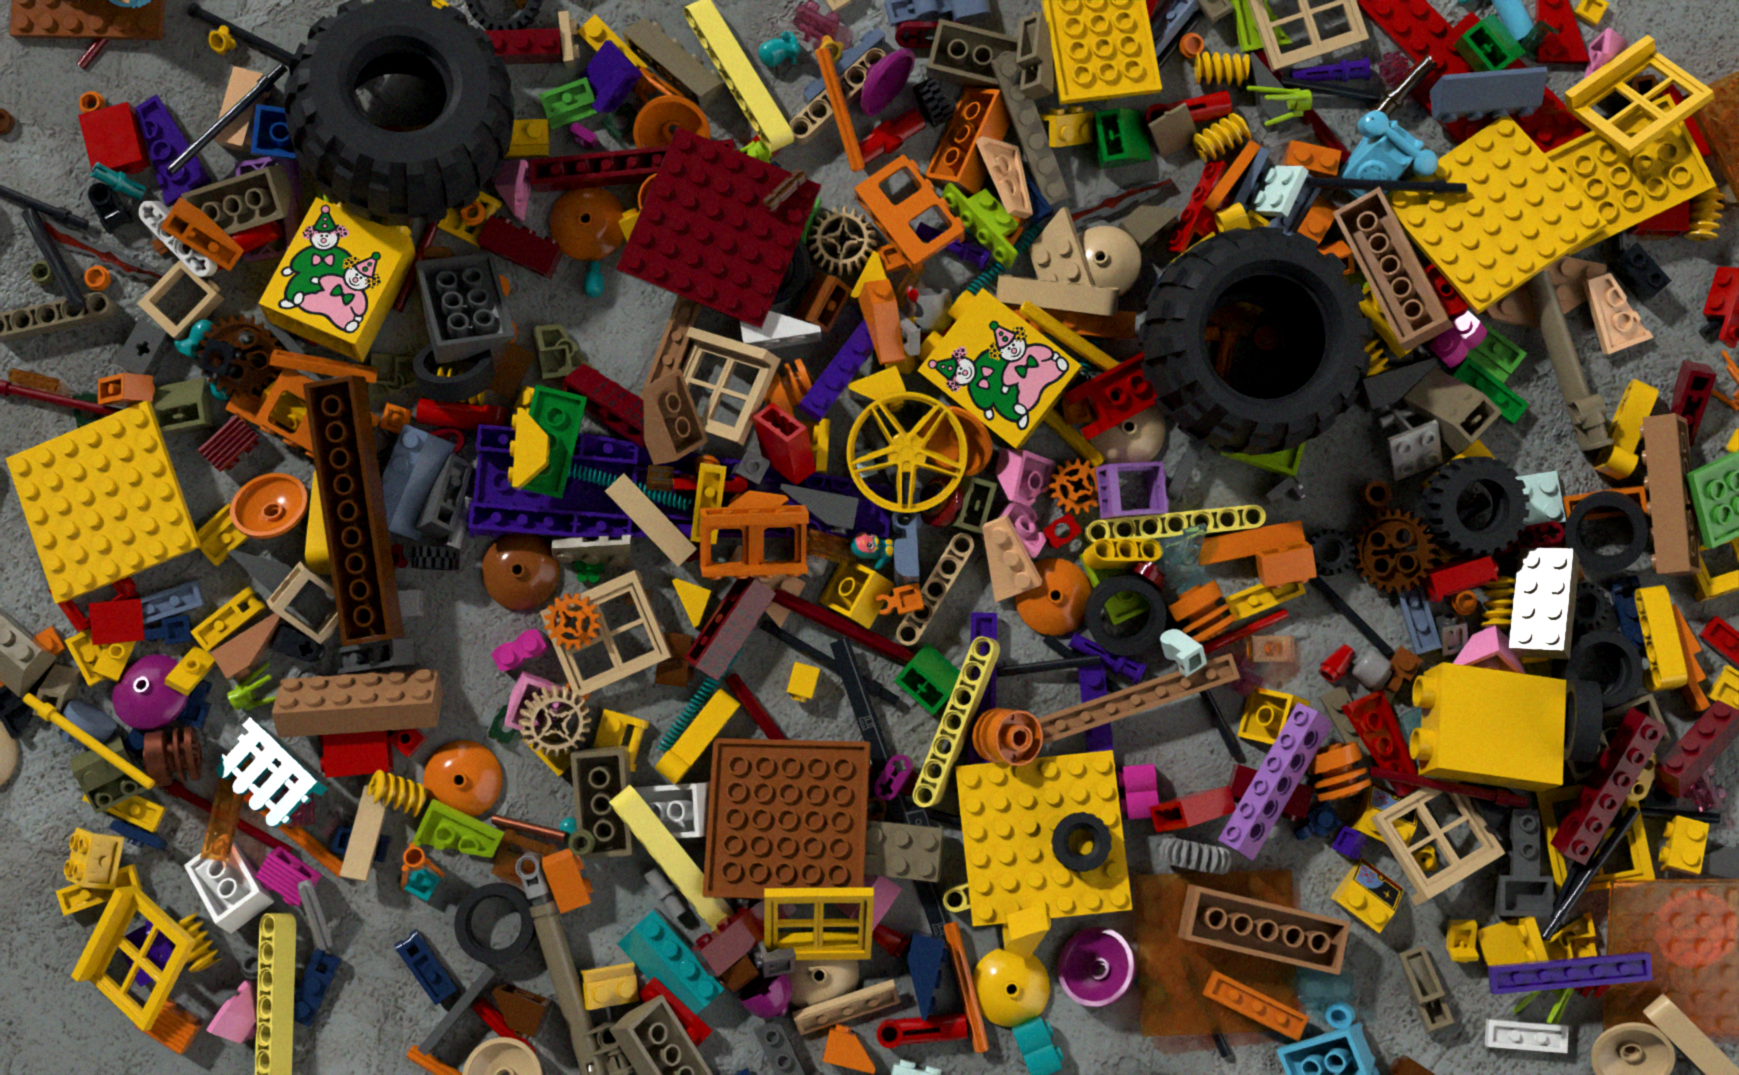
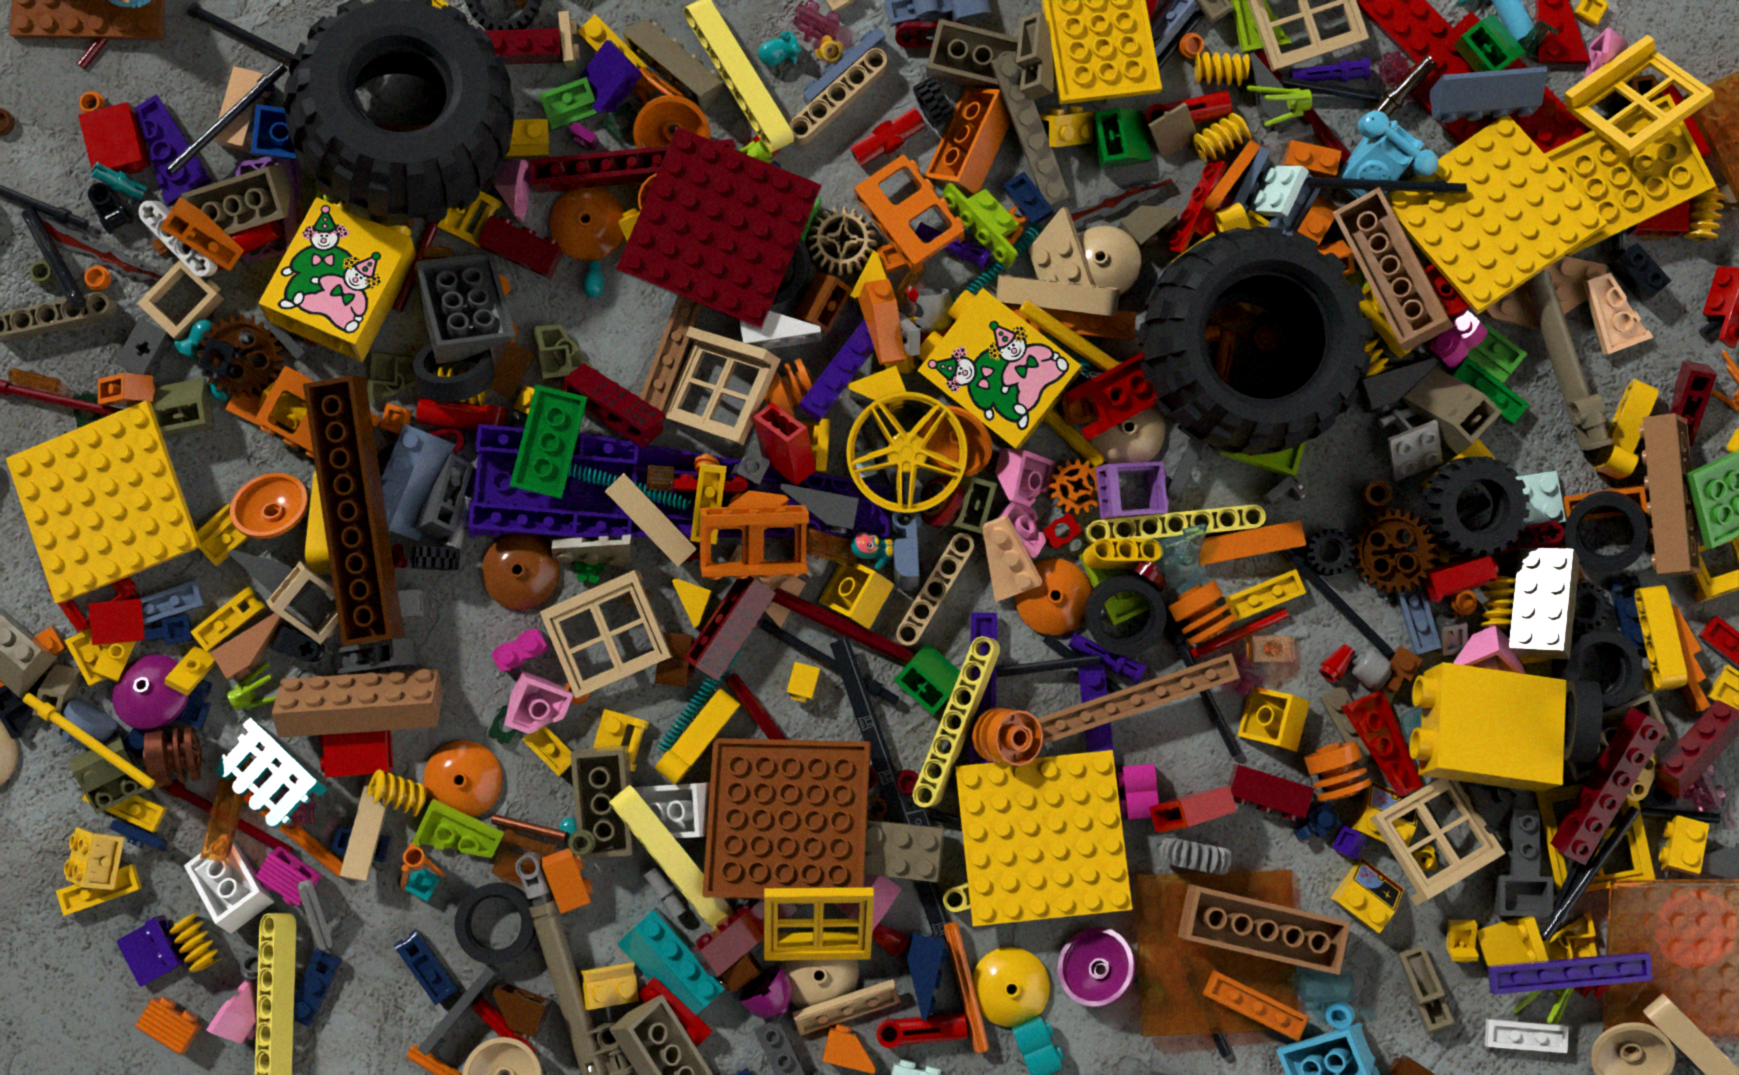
yellow window [71,885,197,1031] -> none
dark red brick [198,412,260,472] -> none
yellow plate [208,25,236,55] -> none
orange tile [269,349,379,383] -> none
red plate [388,728,429,757] -> none
orange plate [459,200,486,226] -> none
yellow slope [508,407,550,490] -> none
tan gear [519,685,591,757] -> none
orange gear [544,592,602,650] -> none
medium nougat slope [643,369,708,465] -> none
flat silver bracket [754,941,796,978] -> none
reddish brown axle [763,168,807,211] -> none
orange axle [816,48,865,172] -> none
magenta dish [861,49,915,117] -> none
magenta beam [874,754,913,800] -> none
orange plate [876,582,925,616] -> none
light nougat wing [975,136,1033,219] -> none
yellow slope [1001,904,1051,958] -> none
black tyre [1051,812,1112,872] -> none
light aqua leg [1160,629,1207,677] -> none
medium lavender brick [1218,702,1333,861] -> none
orange brick [1255,541,1317,589] -> none
dark red bar [1369,766,1528,808] -> none

